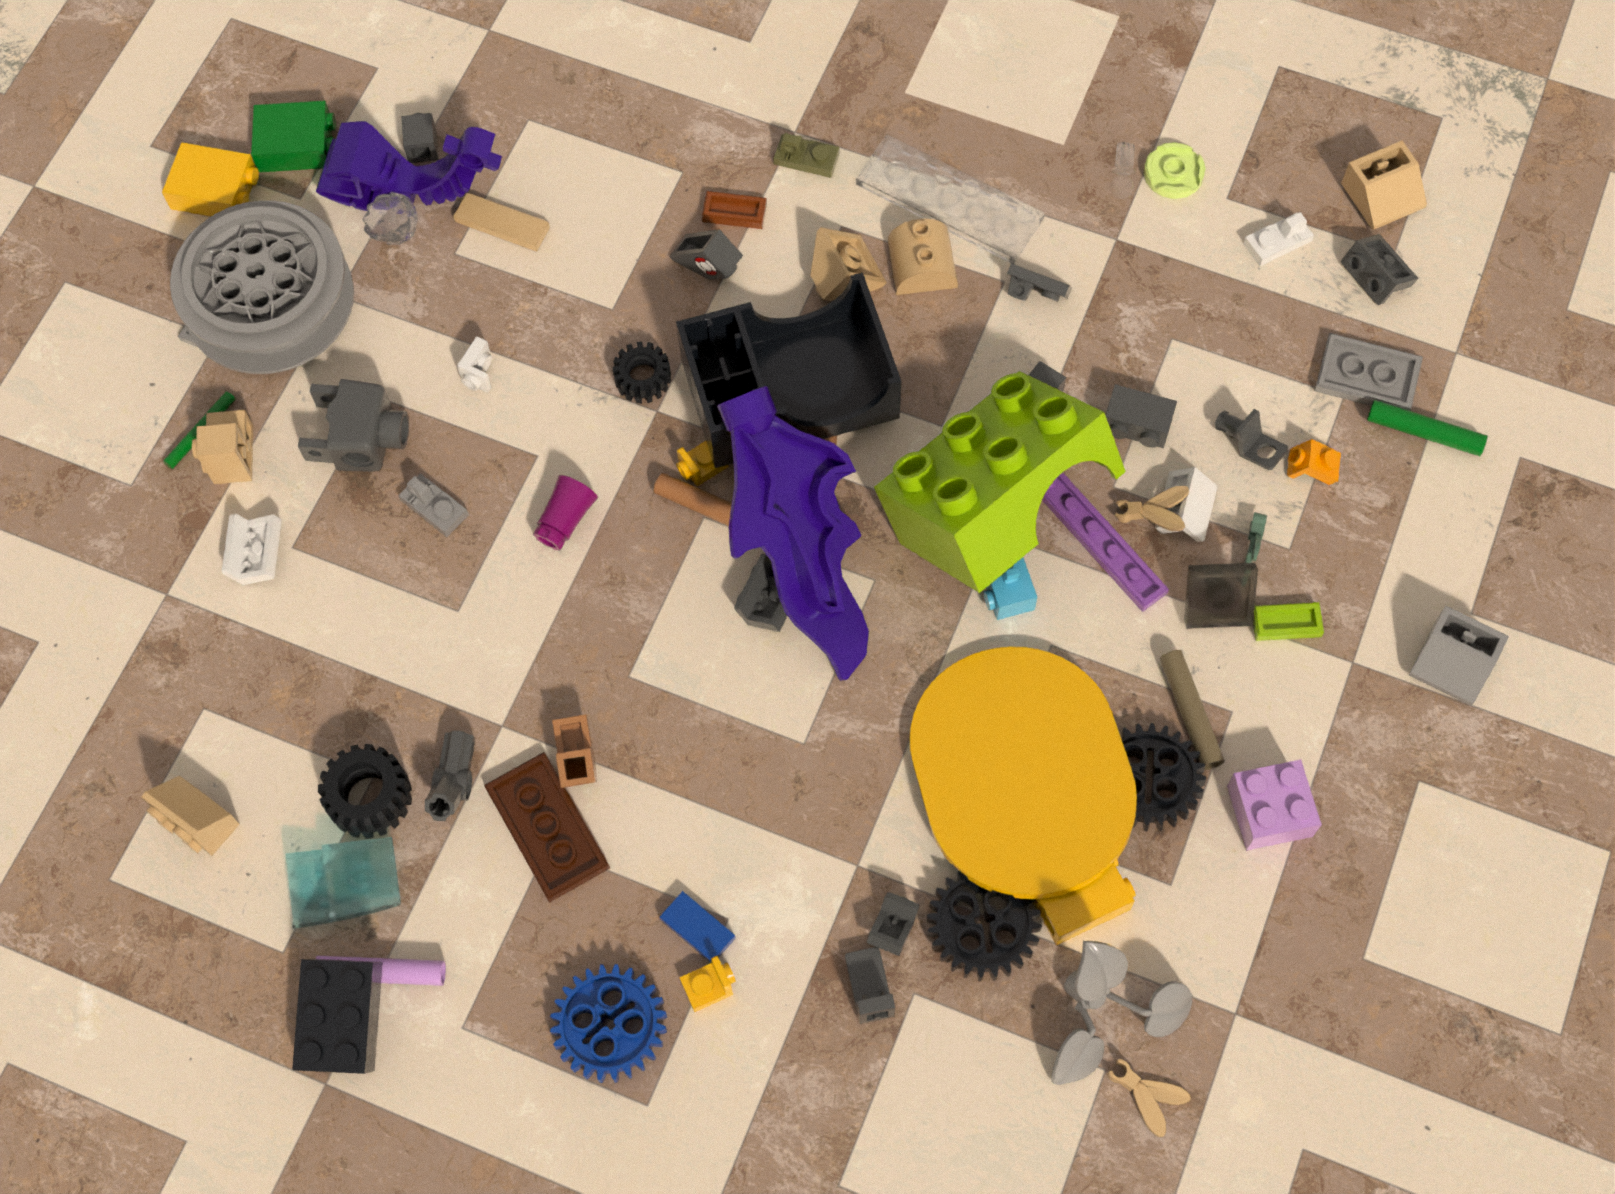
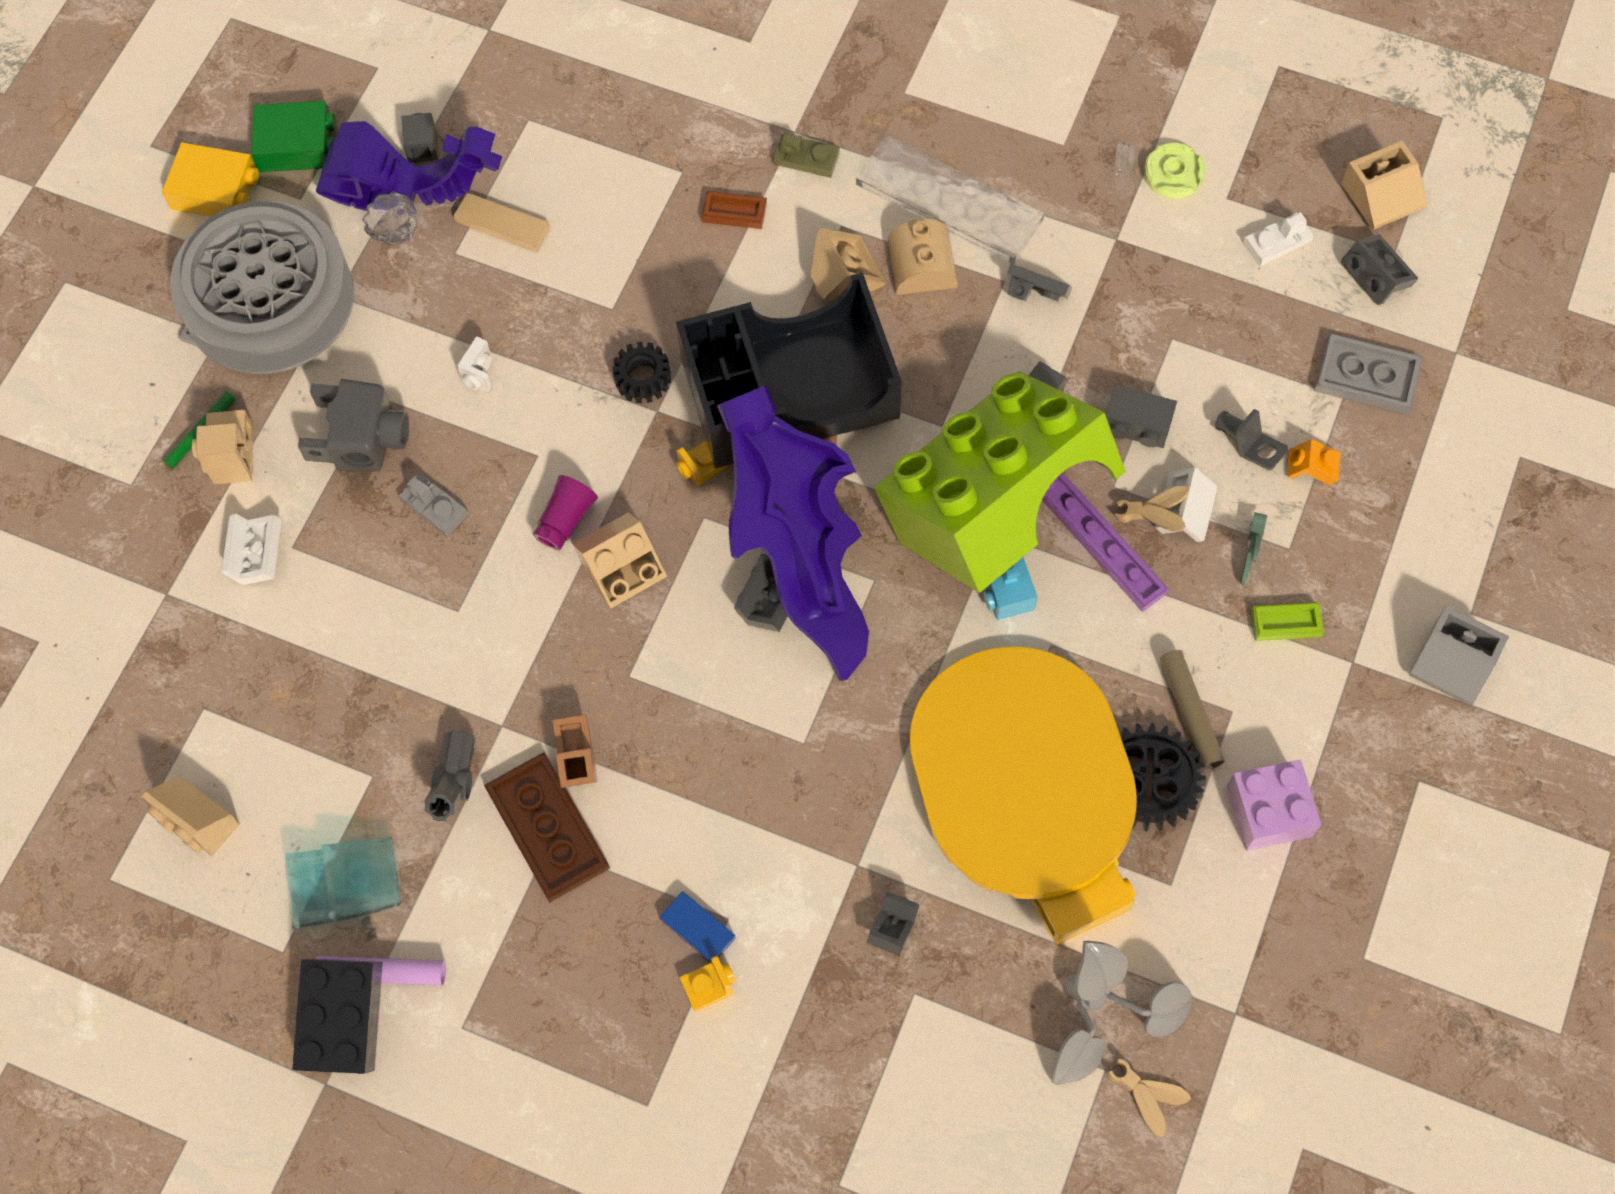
black tyre [318,744,412,839] -> none
blue gear [550,964,667,1083] -> none
medium nougat piece [653,473,732,526] -> none
dark grey slope [669,229,743,280] -> none
dark grey bracket [845,947,896,1024] -> none
black gear [926,871,1042,981] -> none
clear smoke tile [1184,563,1258,629] -> none
green piece [1367,399,1488,457] -> none
none -> tan slope [572,512,667,609]

